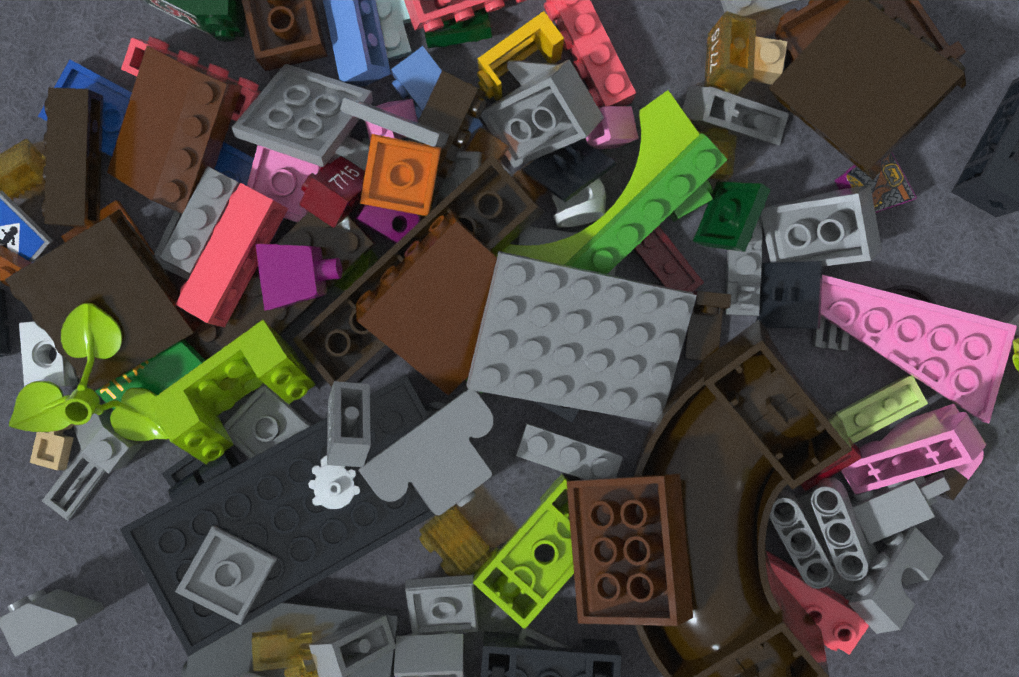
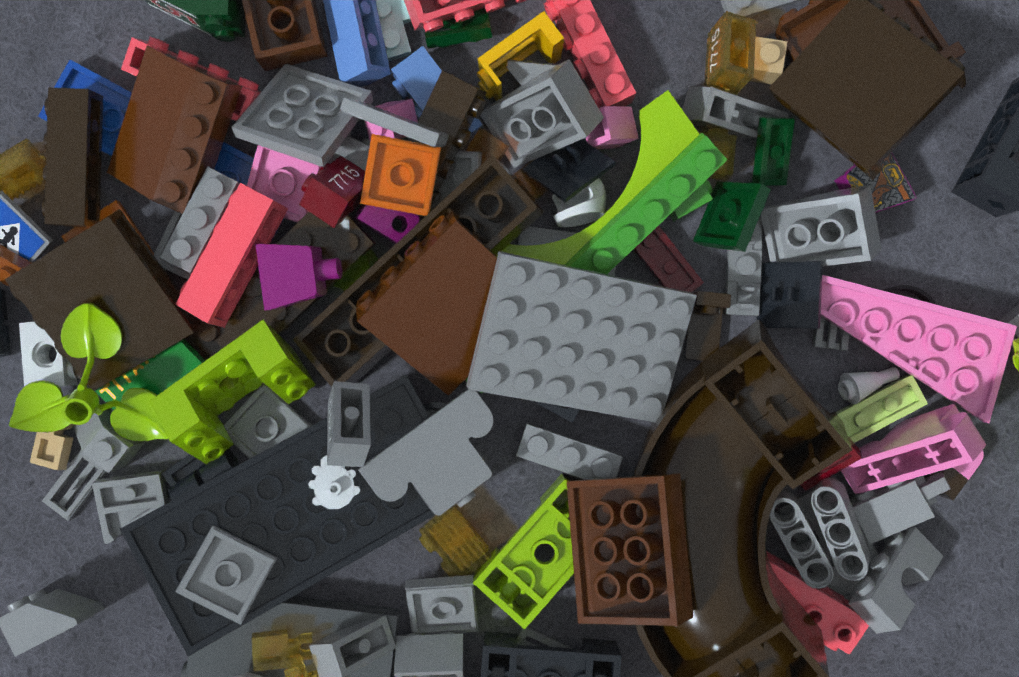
none -> light grey wing [92,470,169,544]
none -> dark green plate [752,117,795,186]
none -> white cone [838,367,900,404]

